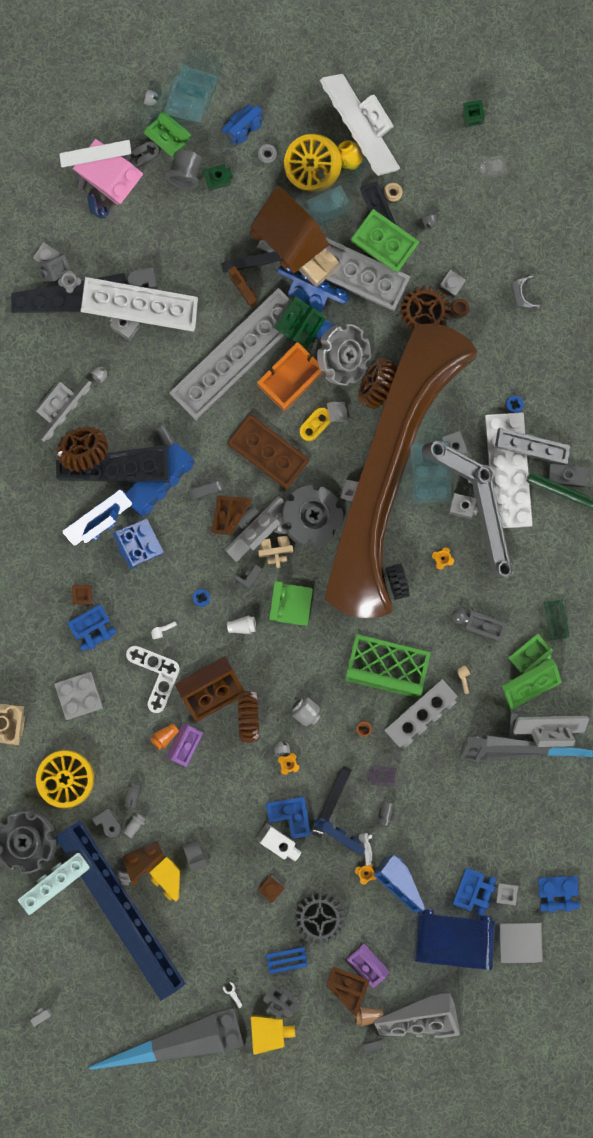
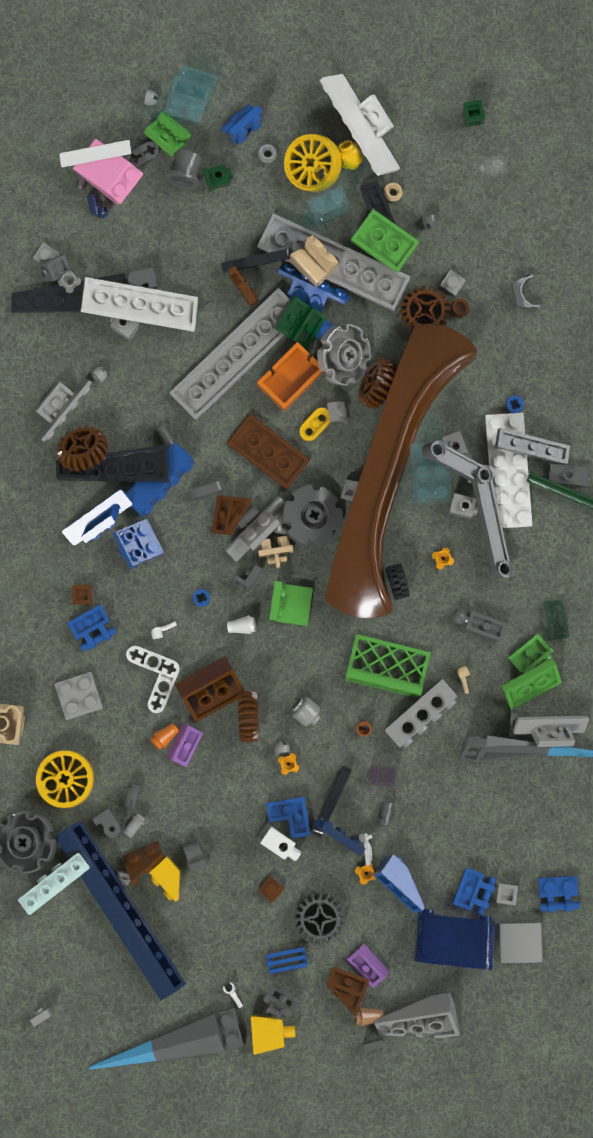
reddish brown windscreen [249,186,330,273] -> none

